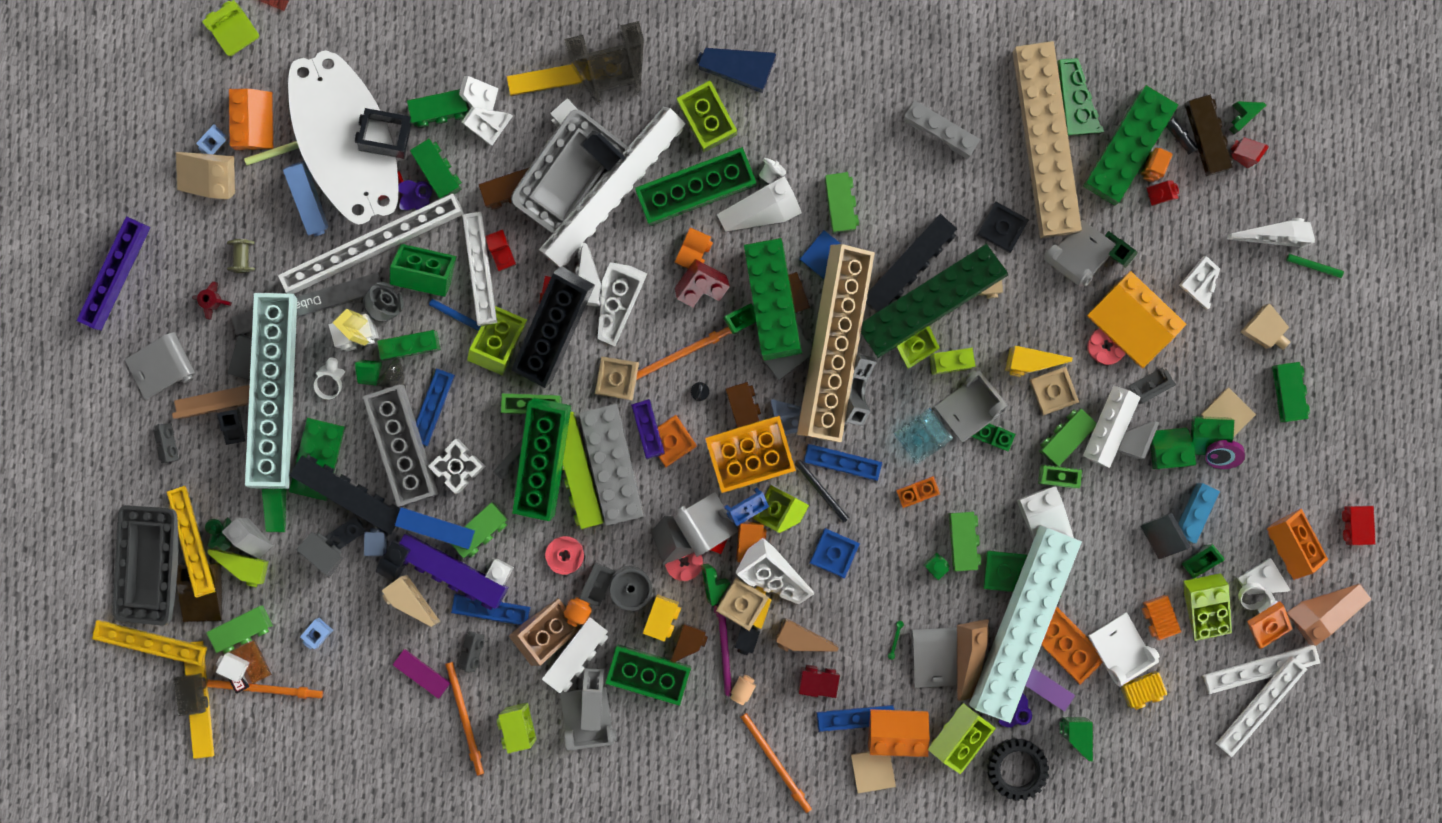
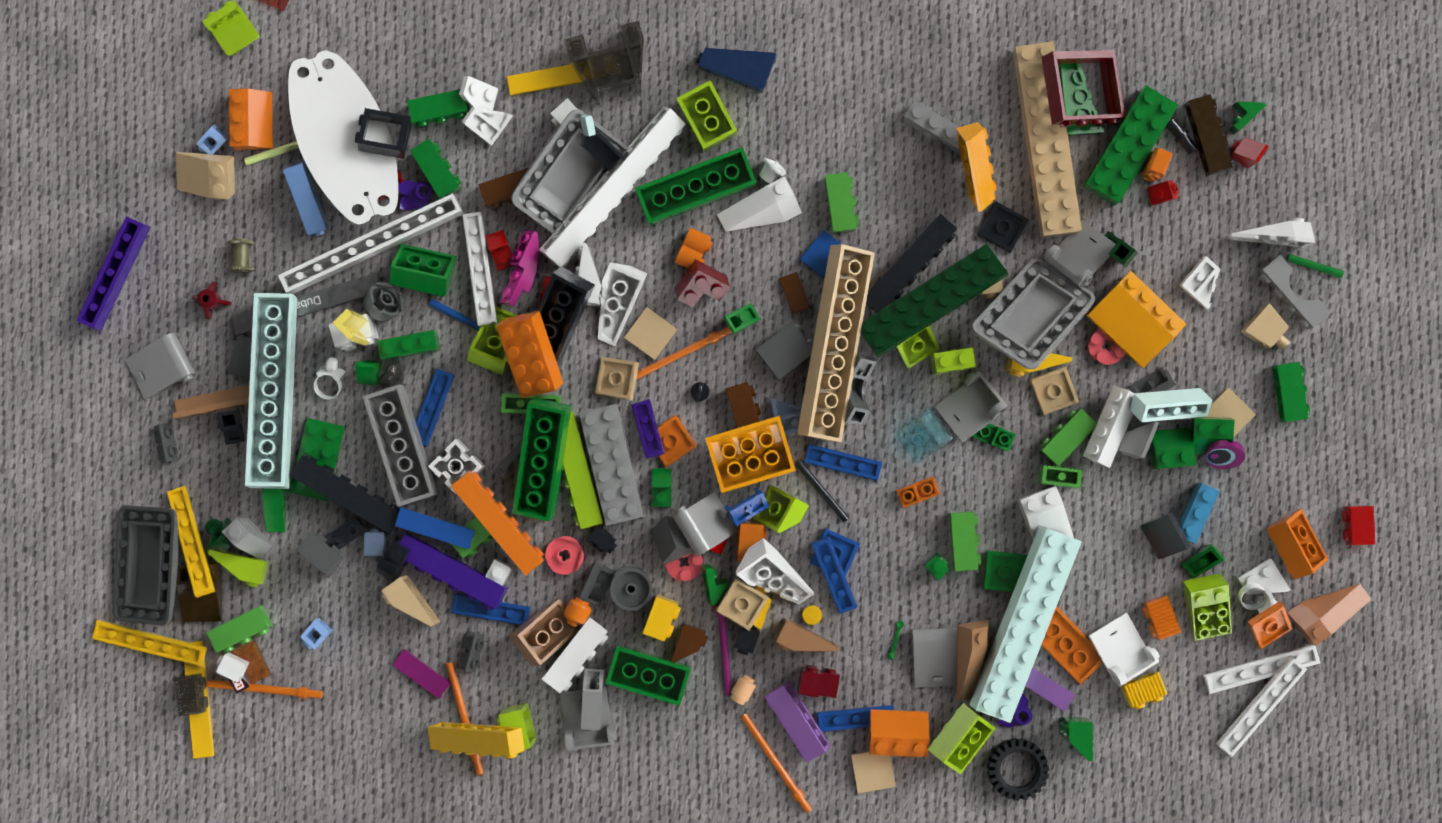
green brick [744,238,802,361] -> none
none -> yellow brick [428,722,525,759]
none -> orange brick [451,470,544,576]
none -> orange brick [496,311,564,398]
none -> dark pink slope [500,231,539,307]
none -> light aqua tile [580,114,596,136]
none -> black brick [586,525,617,554]
none -> tan tile [624,307,678,360]
none -> green slope [652,468,672,507]
none -> medium lavender brick [765,681,830,762]
none -> yellow tile [802,605,822,625]
none -> blue tile [811,536,858,614]
none -> light orange slope [956,122,997,212]
none -> light grey wedge [972,259,1095,370]
none -> dark red window [1041,50,1125,127]
none -> light aqua brick [1130,388,1212,422]
none -> light grey arch [1258,255,1331,329]

